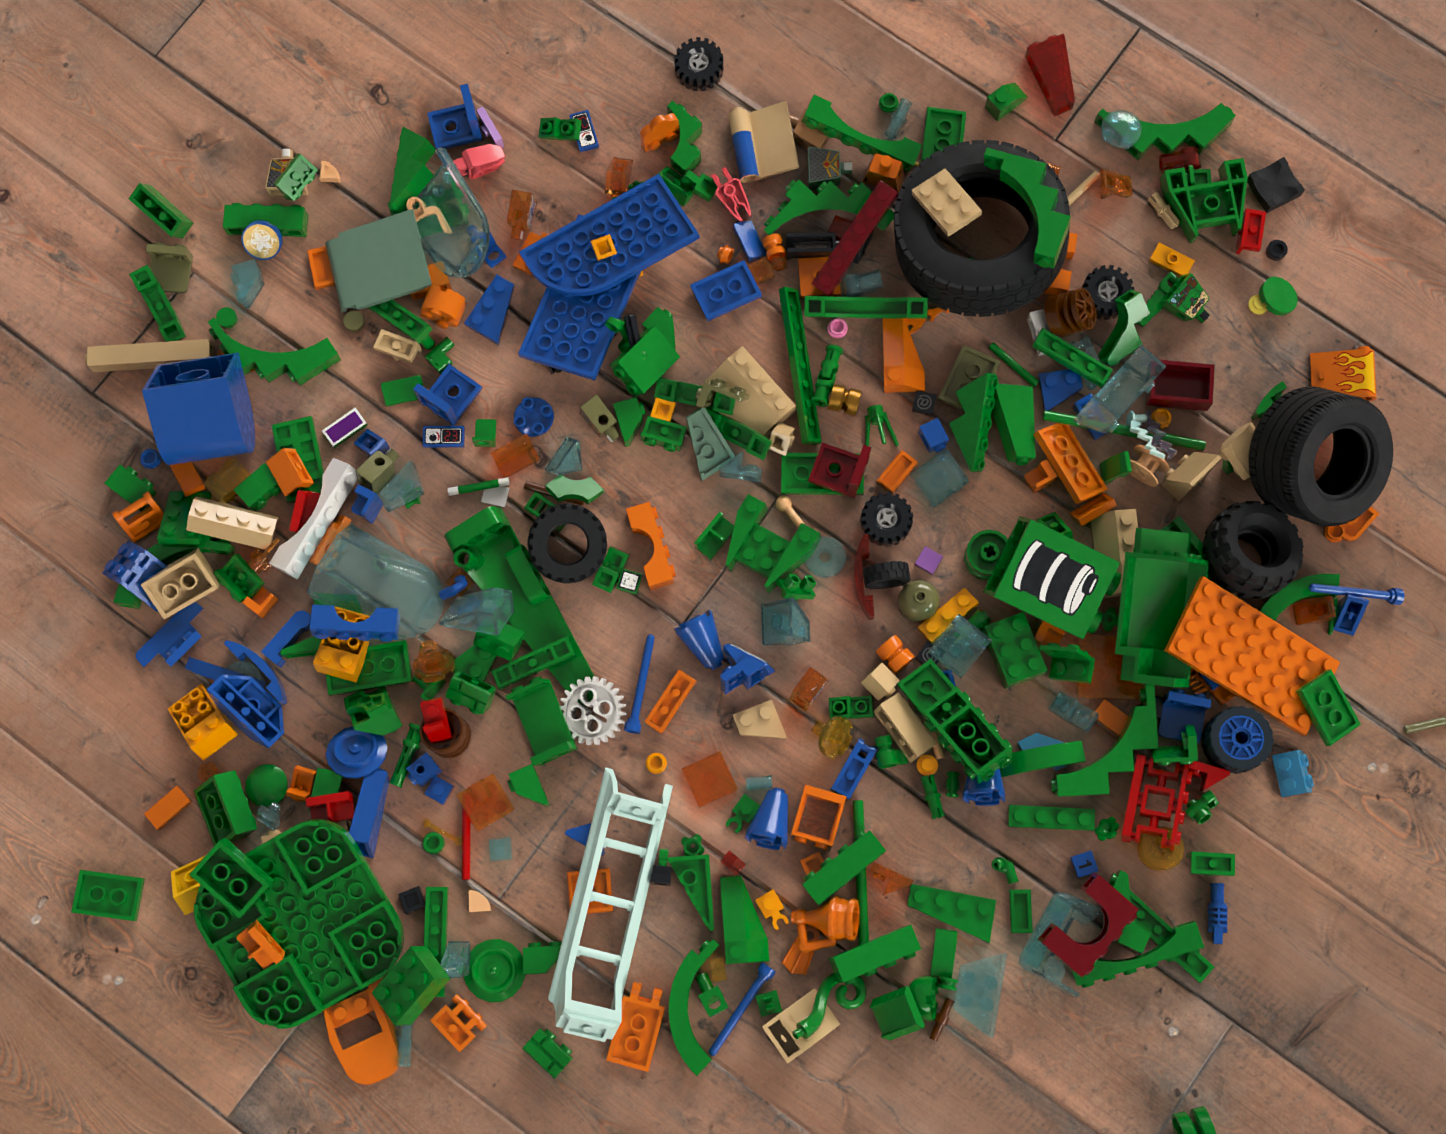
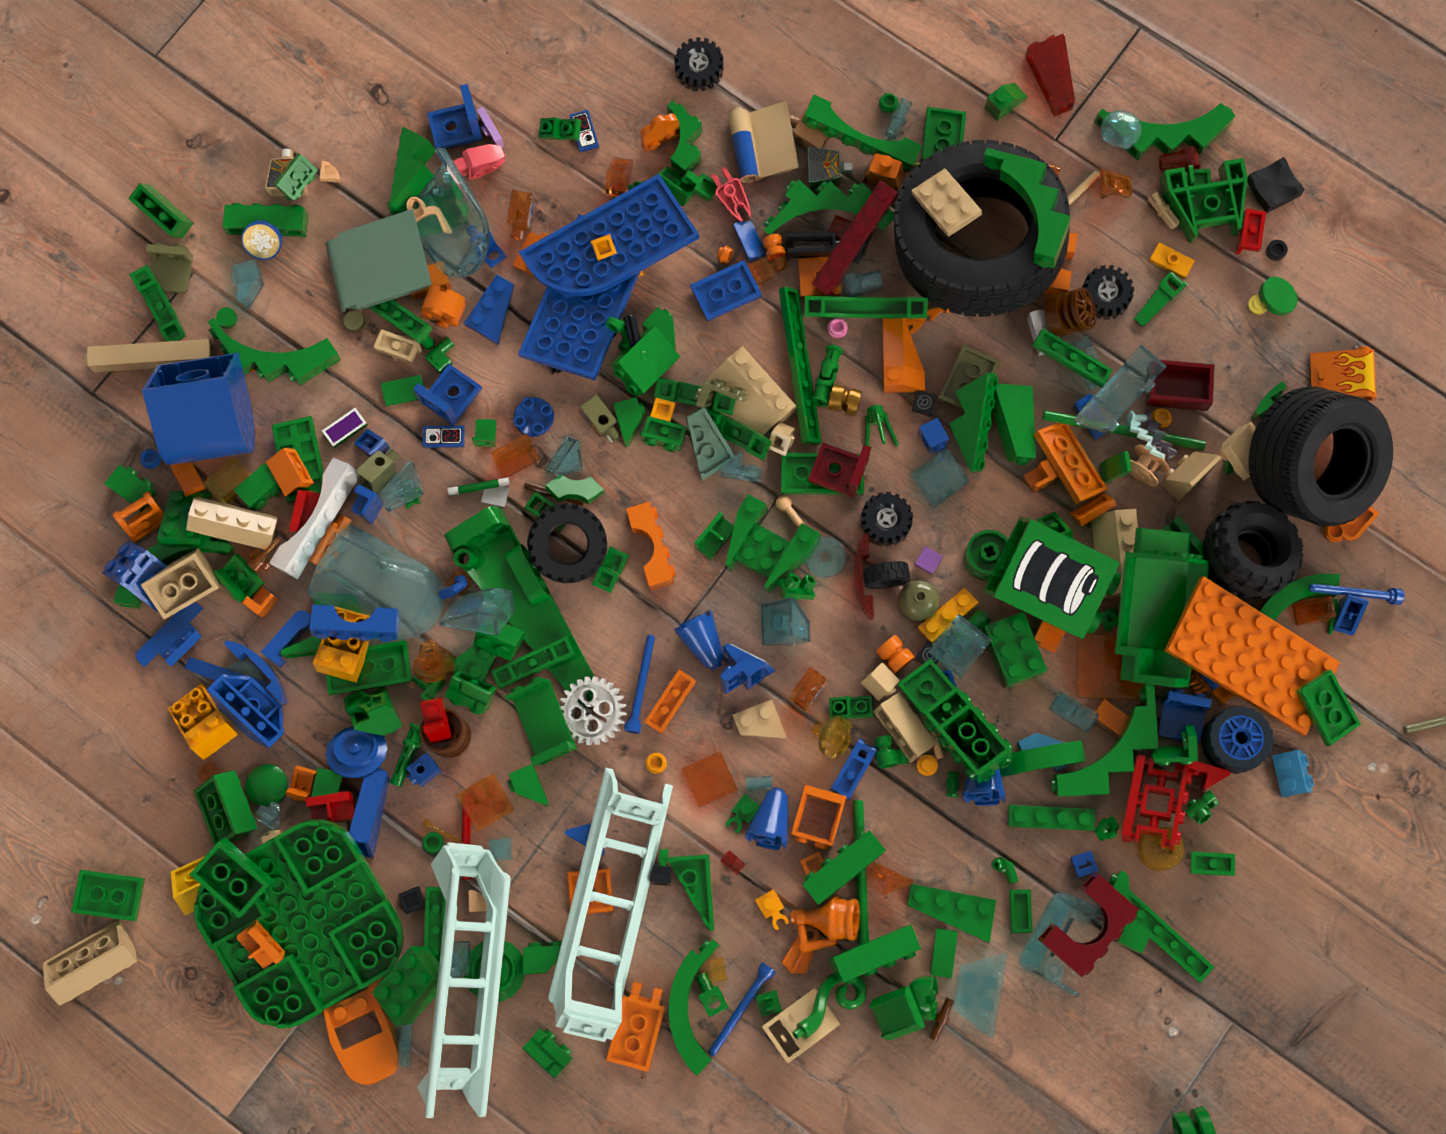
orange tile [144,786,192,830] -> none
orange tile [307,246,335,290] -> none
blue plate [425,776,454,805] -> none
orange plate [430,994,487,1052] -> none
tile [617,569,643,595] -> none
green plate [681,834,705,856] -> none
green wedge [720,876,769,965] -> none
orange tile [876,450,918,494] -> none
green pin [920,774,945,820] -> none
green bush [937,976,958,991] -> none
green bar [988,342,1040,387] -> none
blue wing [1038,369,1083,411] -> none
green bracket [1039,643,1095,684] -> none
green arch [1072,920,1205,988] -> none
green arch [1098,289,1150,367] -> none
torso [1158,273,1210,323] -> none
blue hinge [1207,883,1227,944] -> none
none -> tan slope [42,919,137,1006]
none -> light aqua piece [417,842,511,1118]

